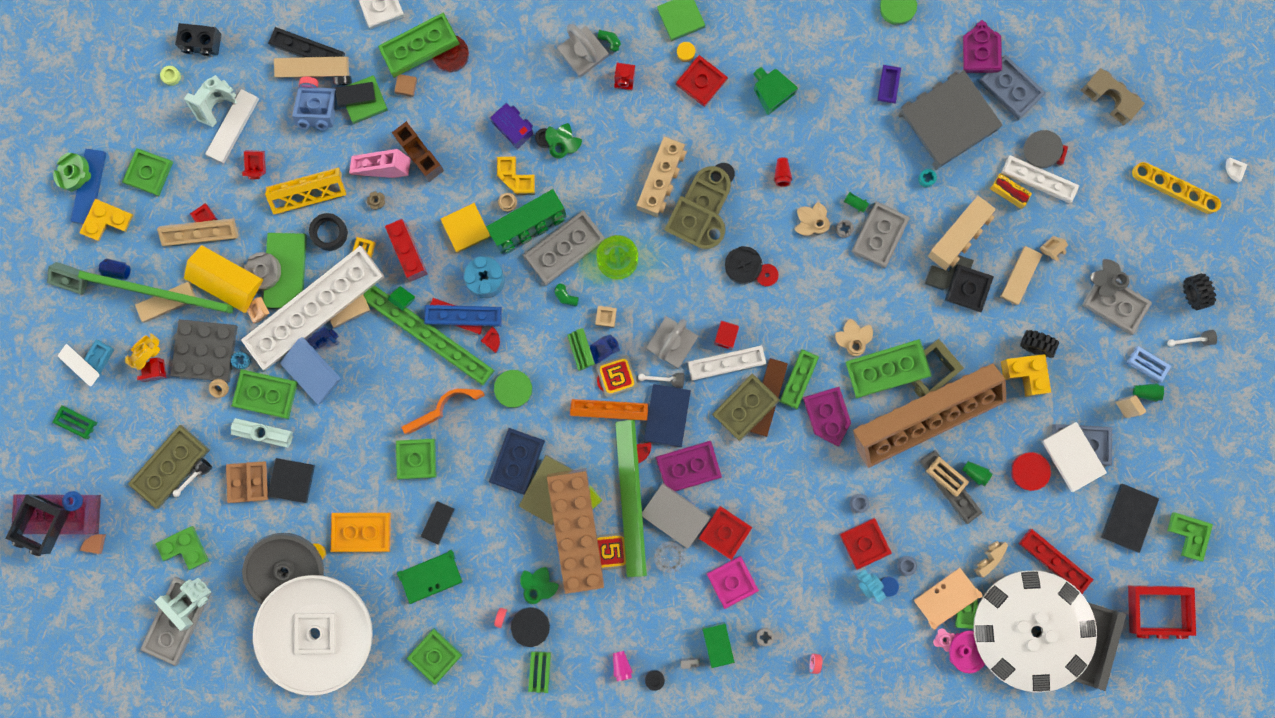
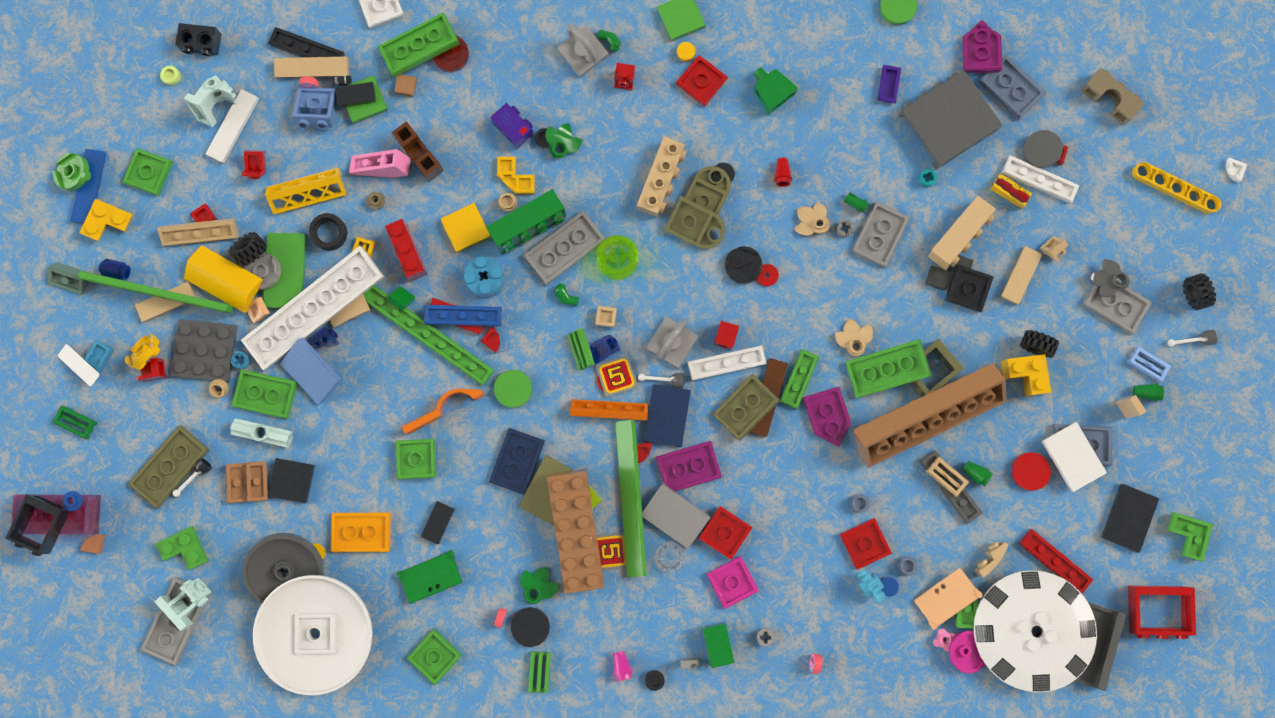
none -> black tyre [229,232,267,267]

